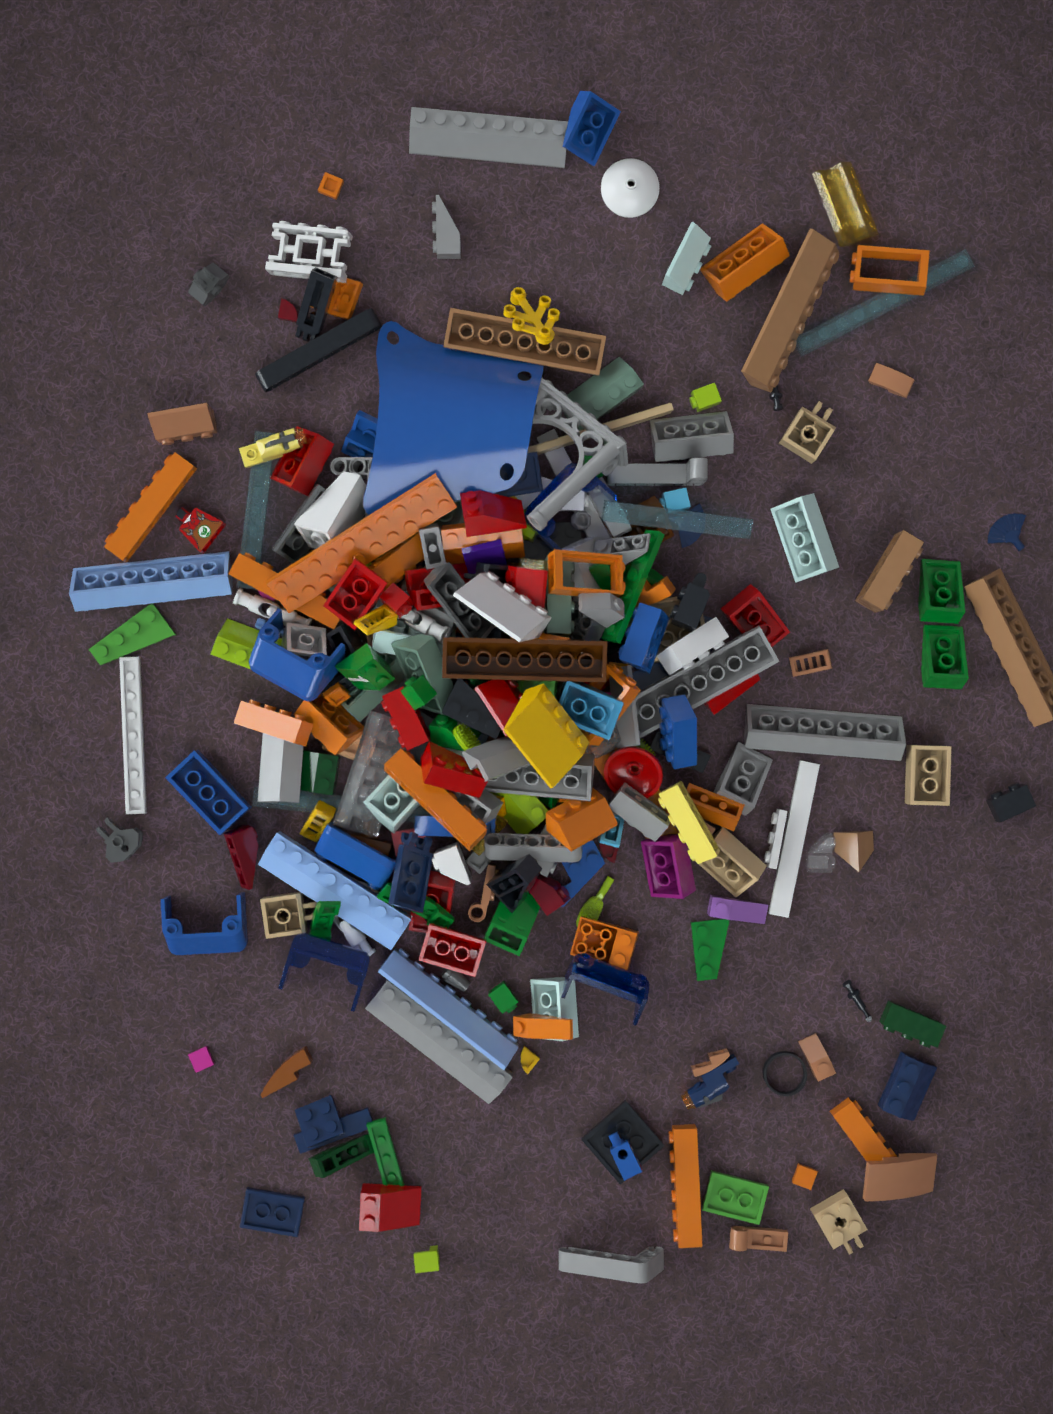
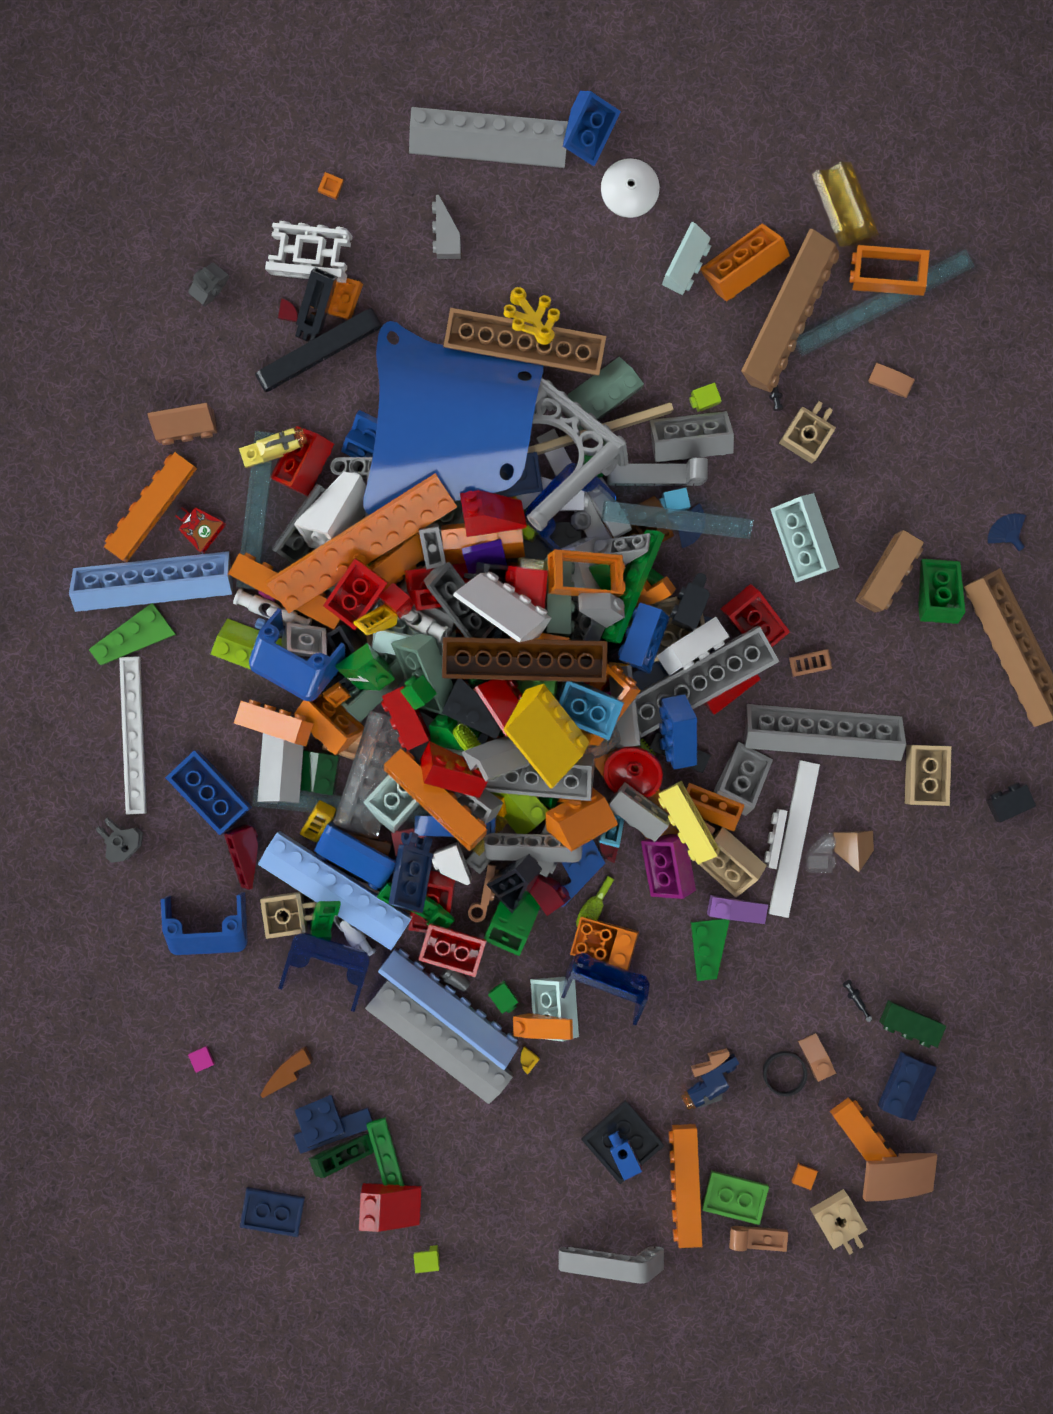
green slope [921,625,969,689] -> none

